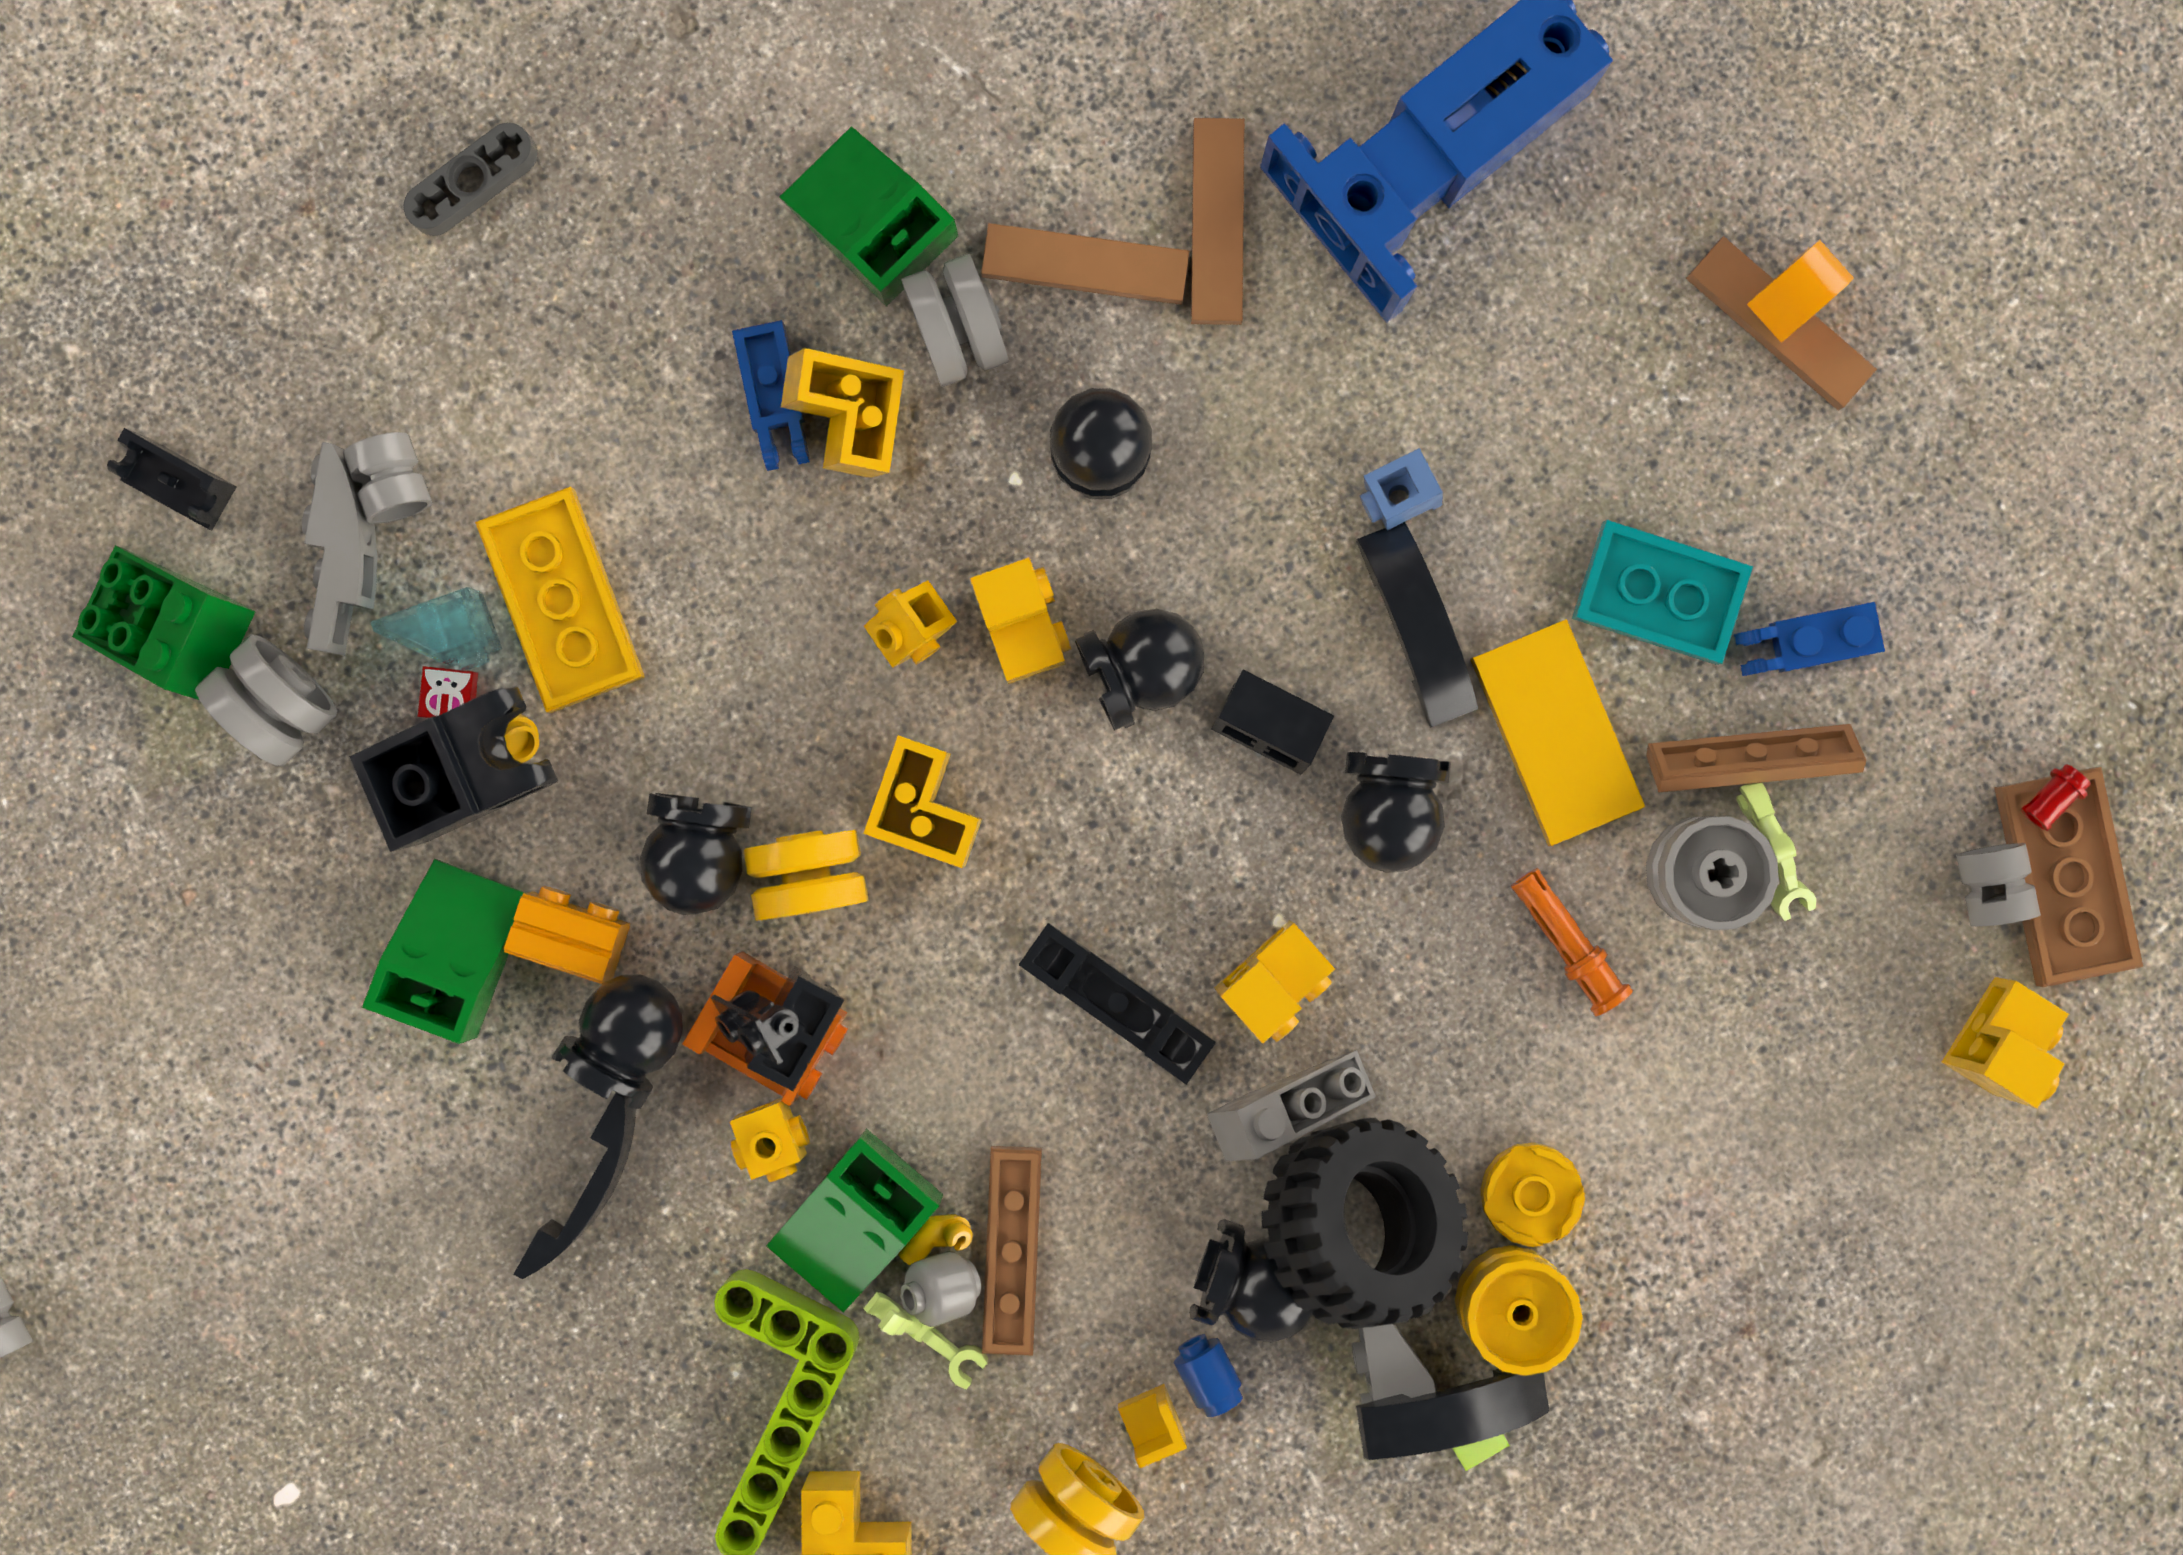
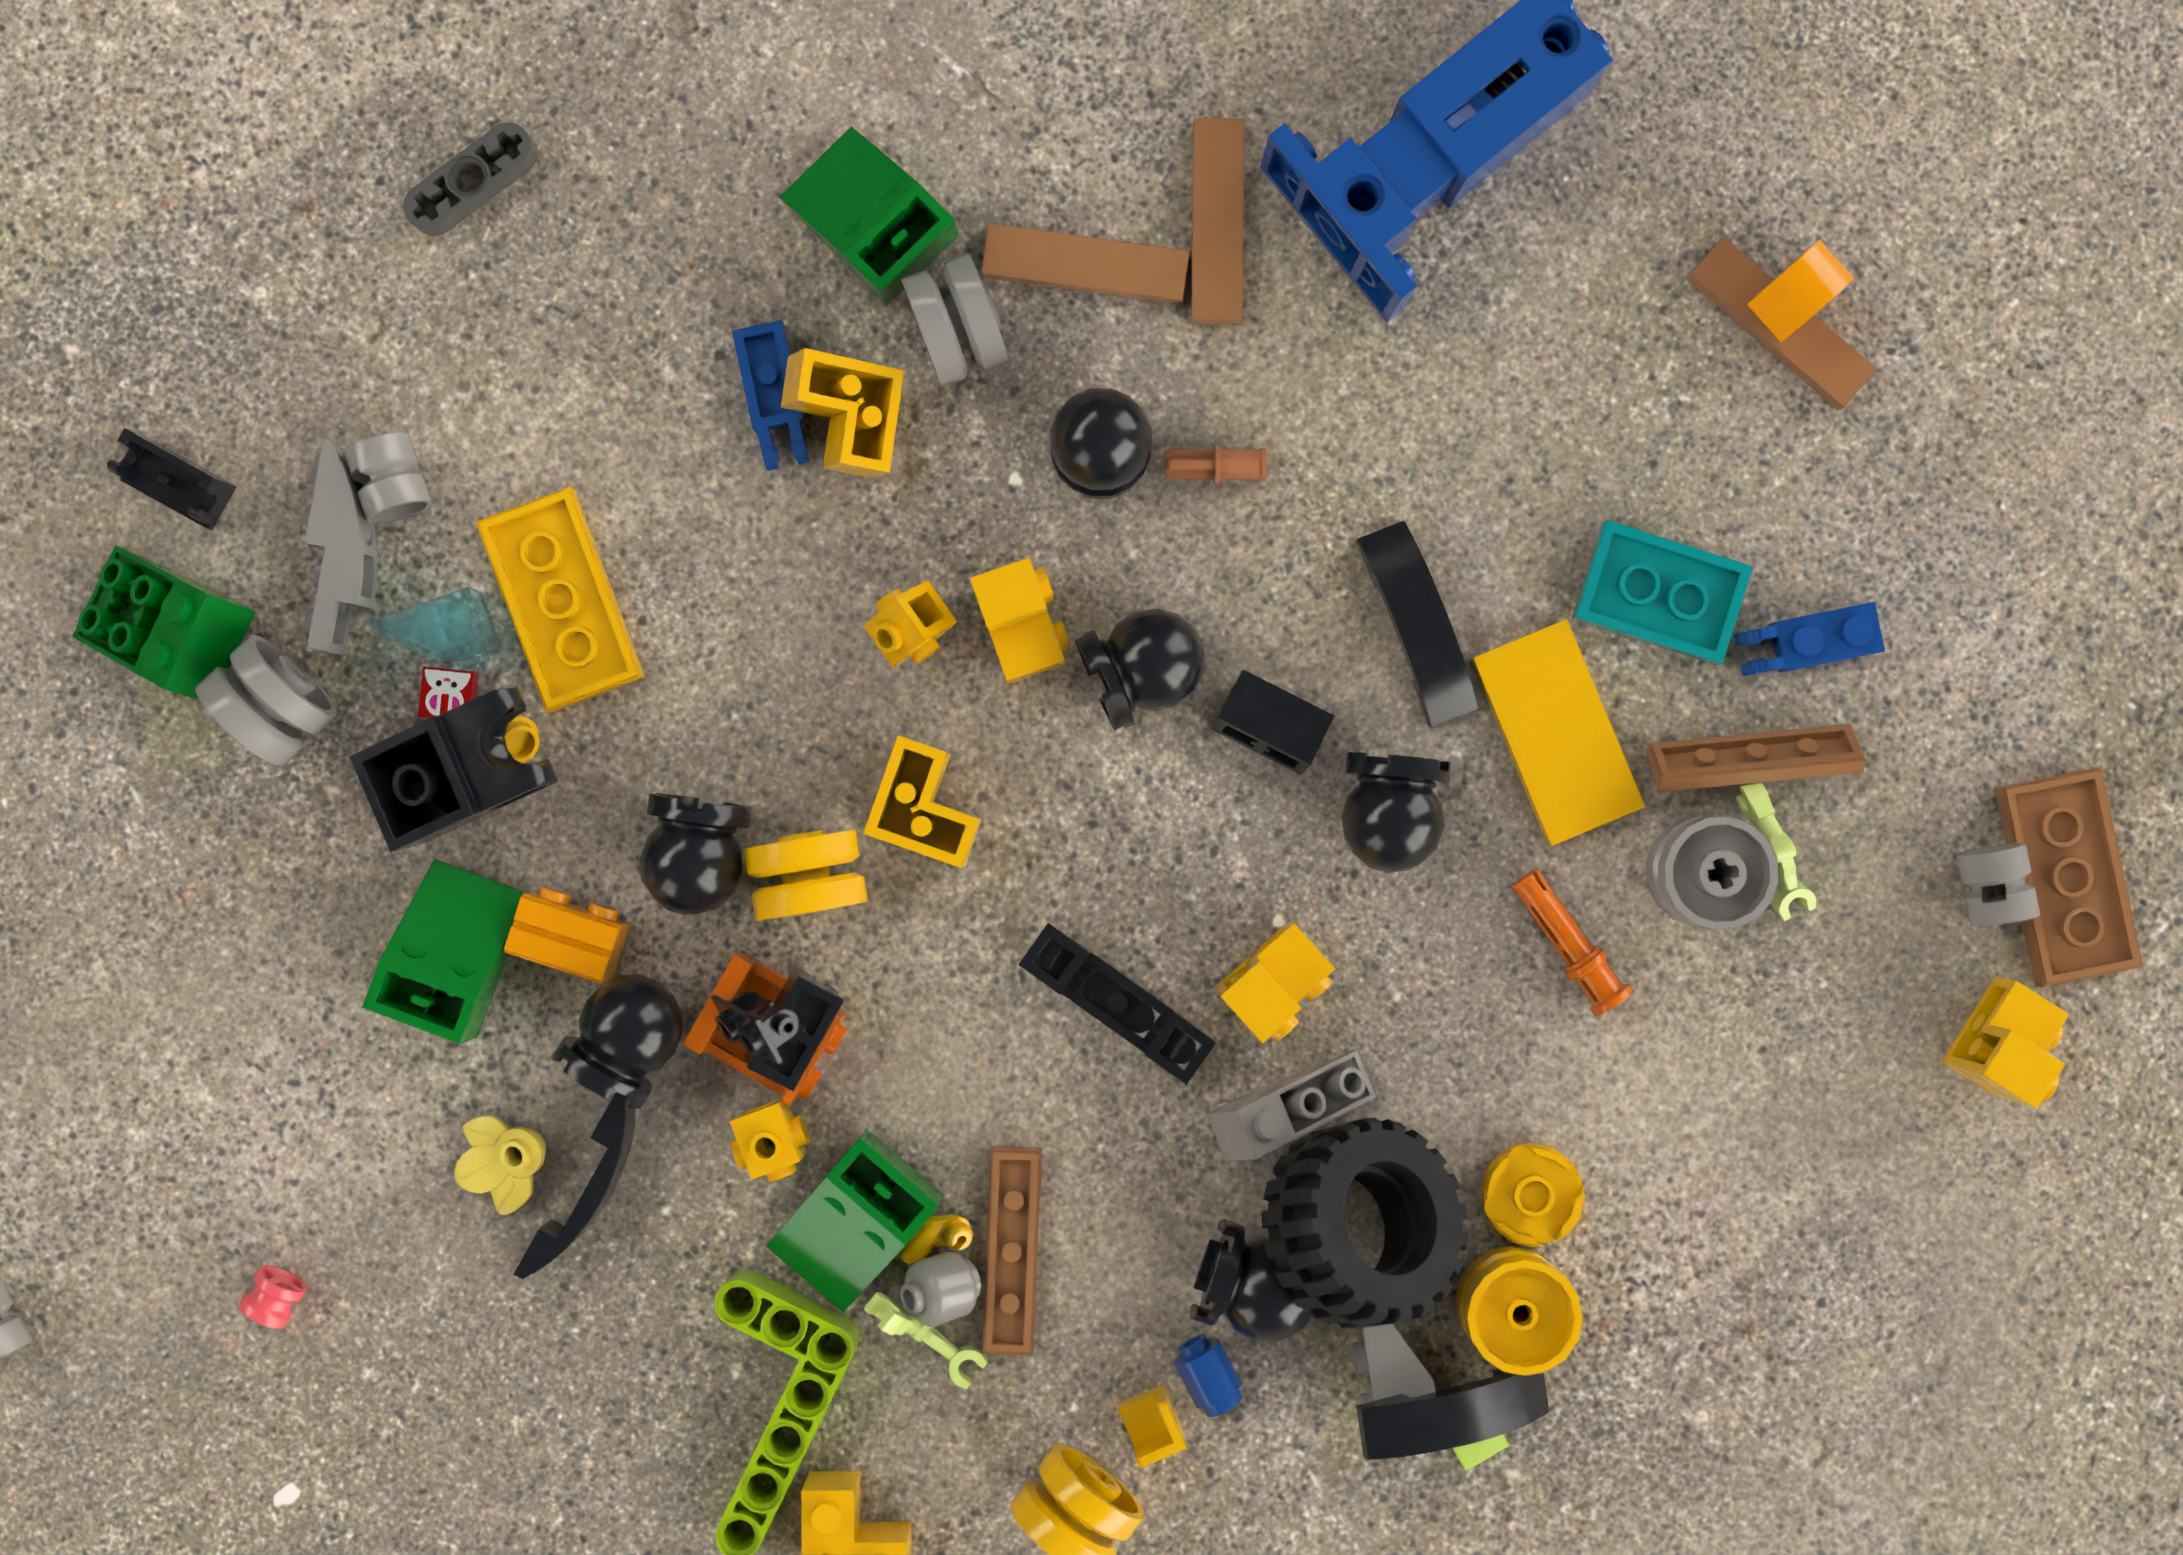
medium blue brick [1360,448,1443,530] -> none
red pin [2020,764,2091,831] -> none
none -> coral wheel [238,1265,307,1329]
none -> light yellow plate [454,1115,546,1215]
none -> nougat axle [1164,444,1267,485]

